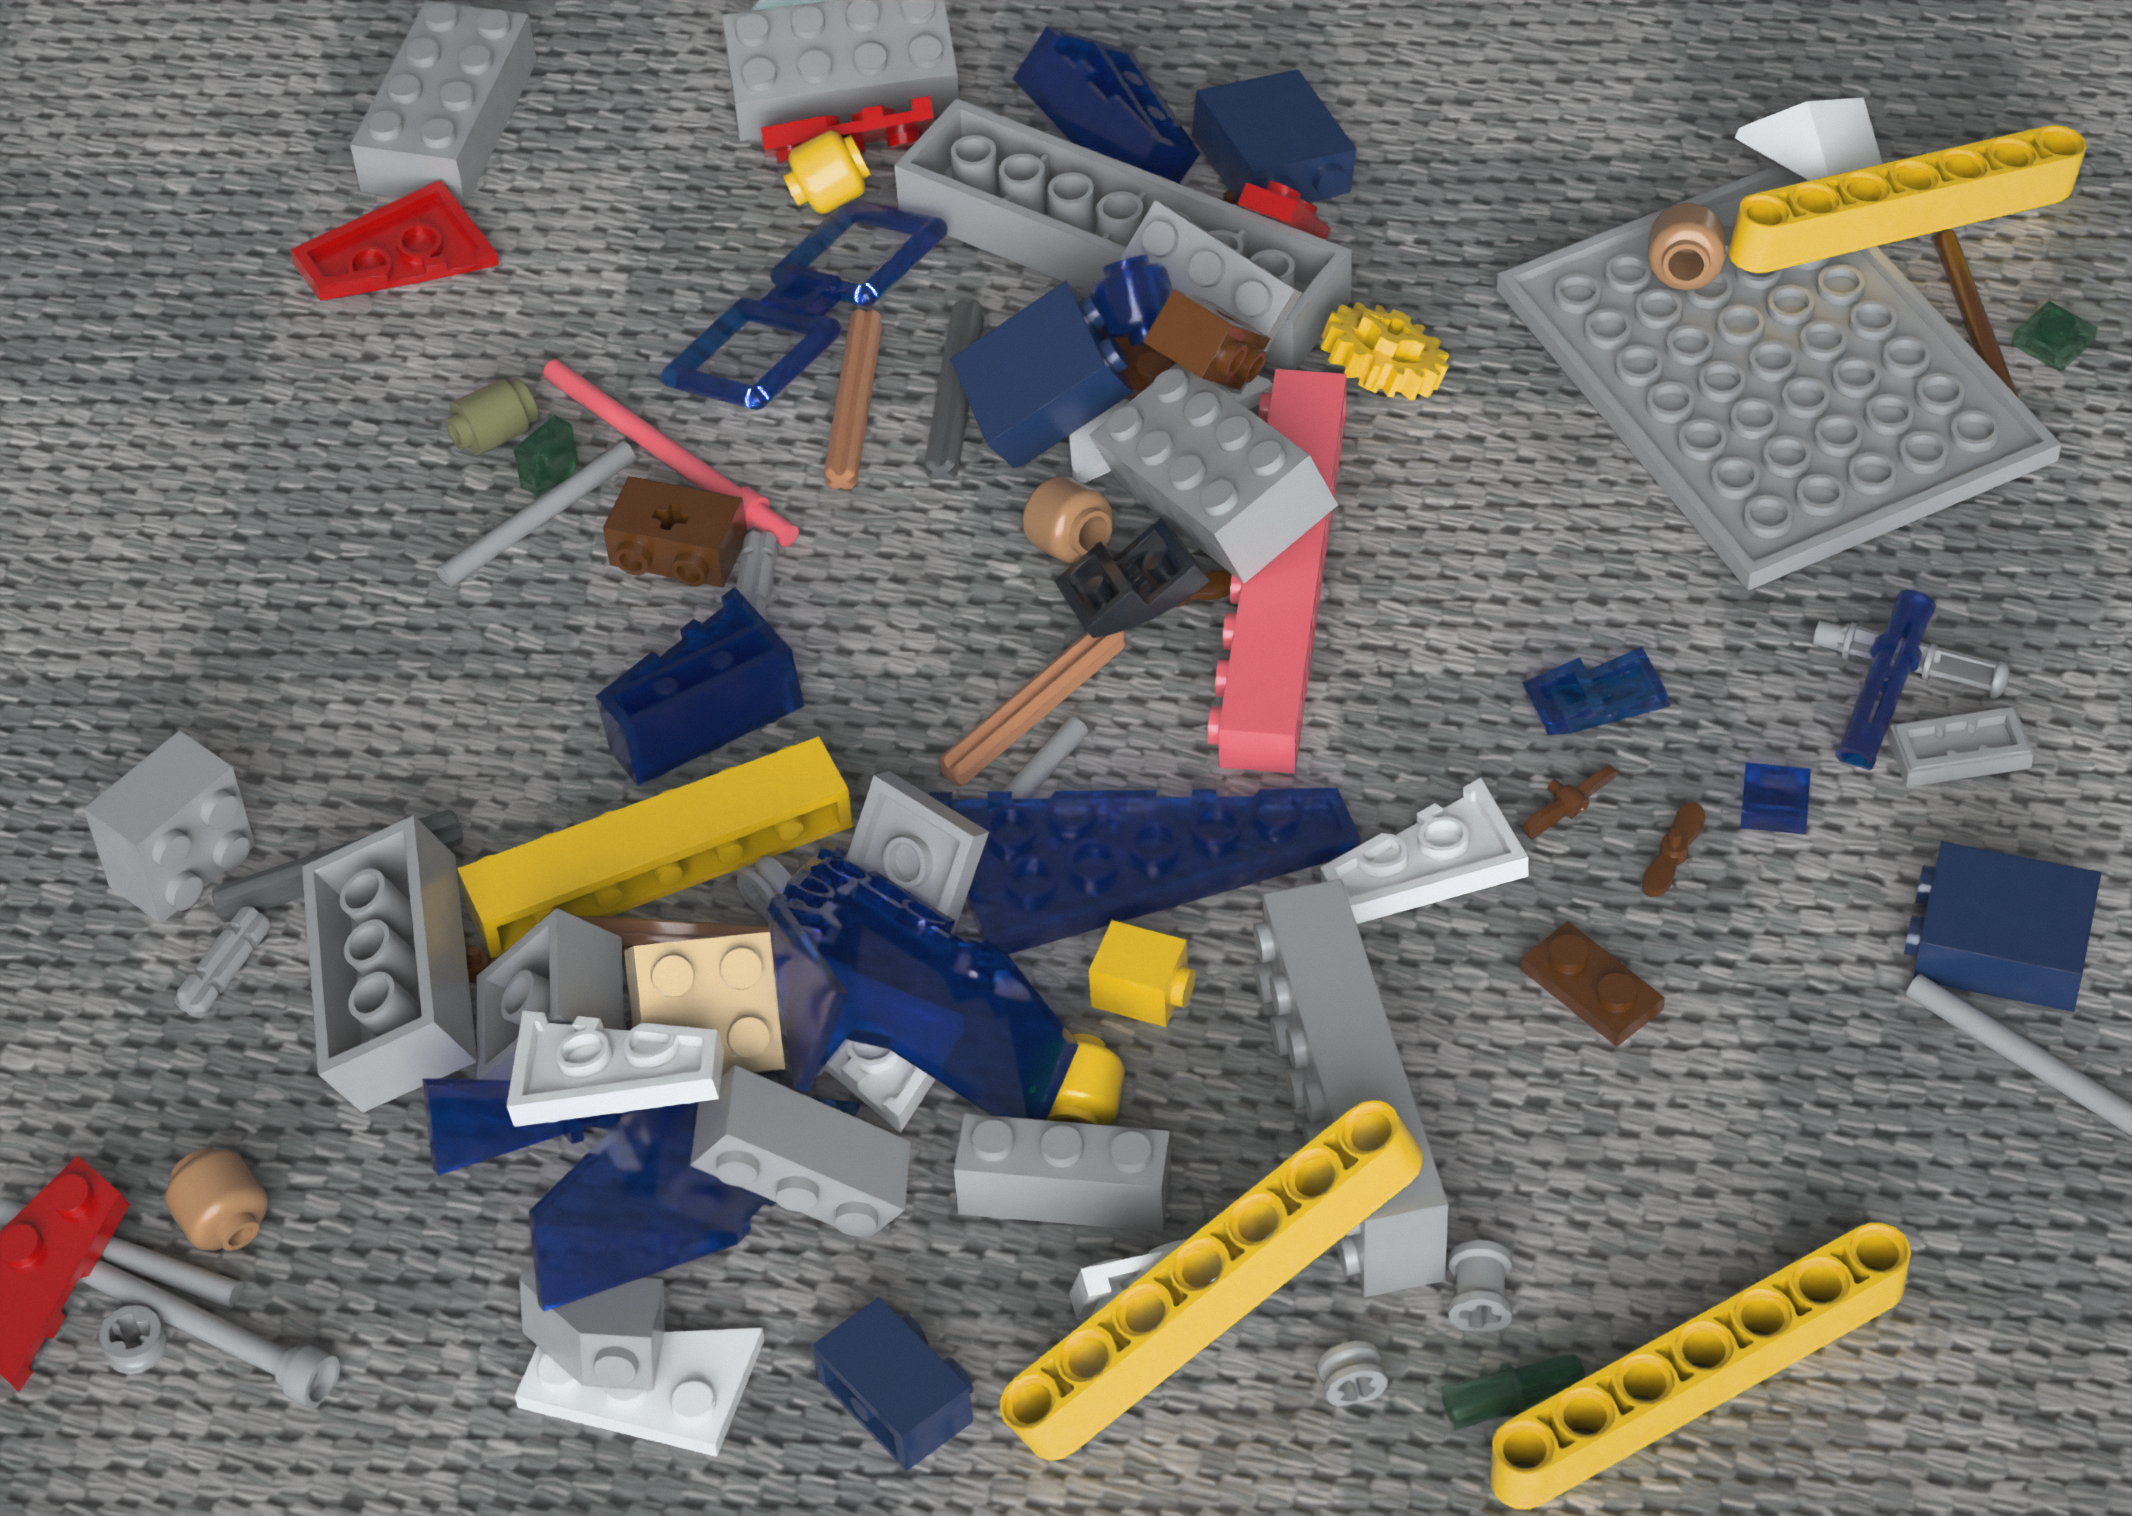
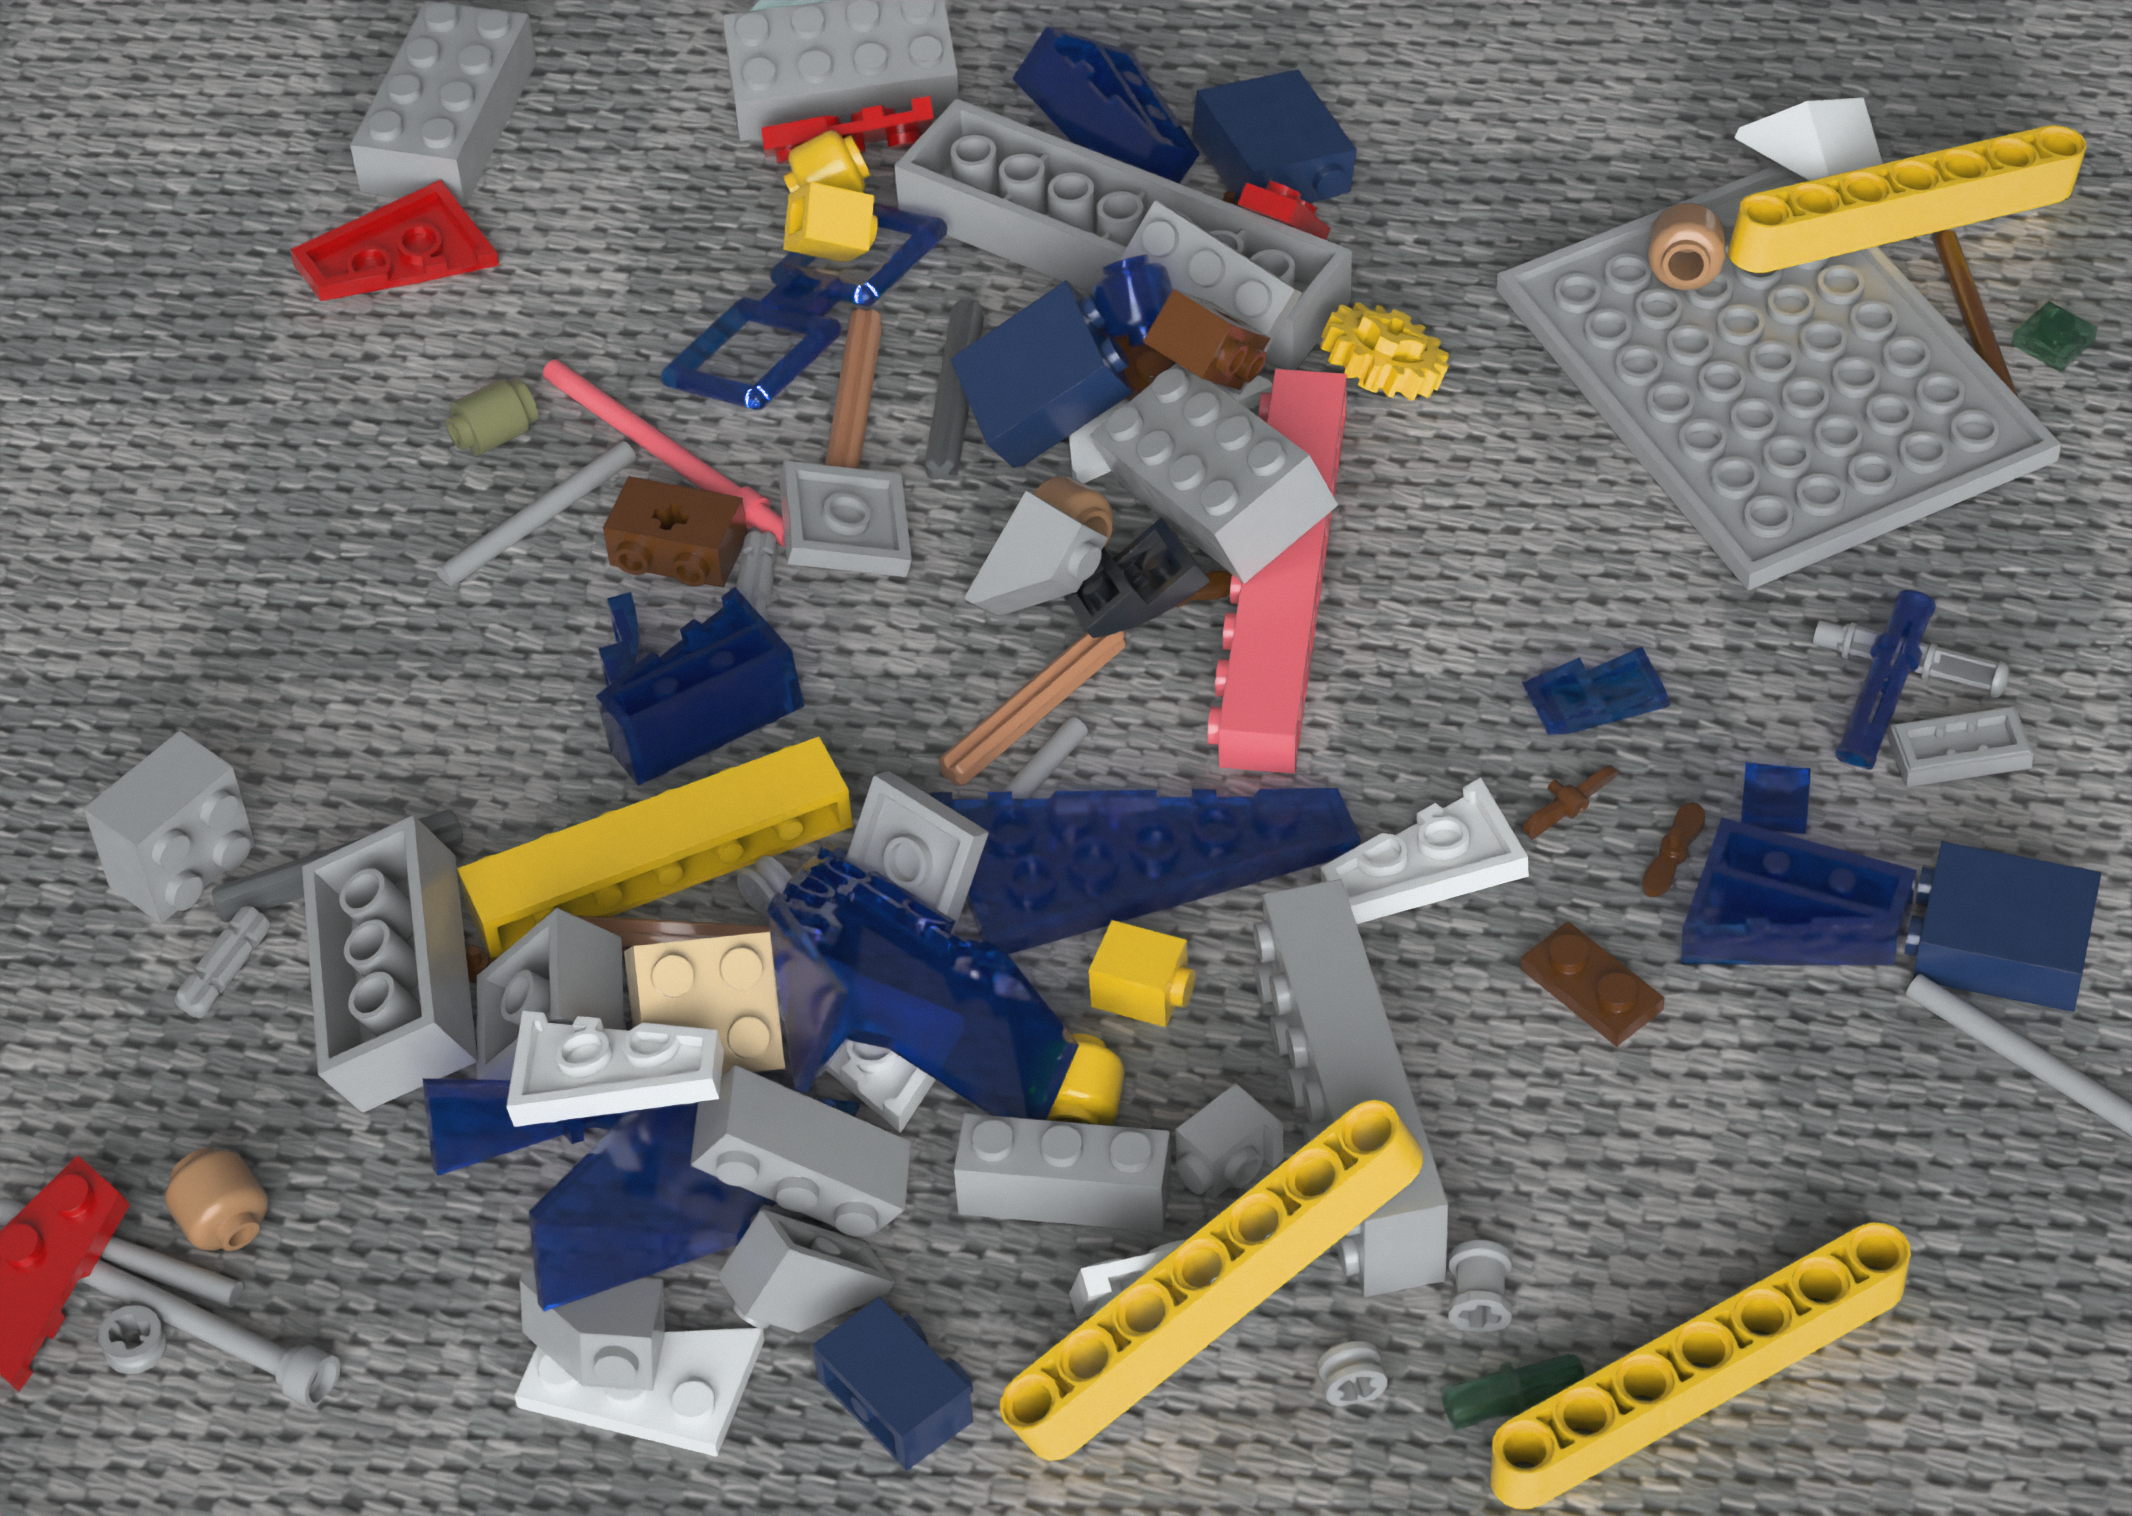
clear green plate [513,414,579,497] -> none
none -> clear blue slope [598,592,645,730]
none -> light grey slope [718,1209,895,1333]
none -> light grey plate [779,460,912,577]
none -> yellow brick [783,182,878,262]
none -> light grey slope [964,491,1108,615]
none -> light grey brick [1175,1083,1284,1198]
none -> clear blue wedge [1681,817,1917,966]

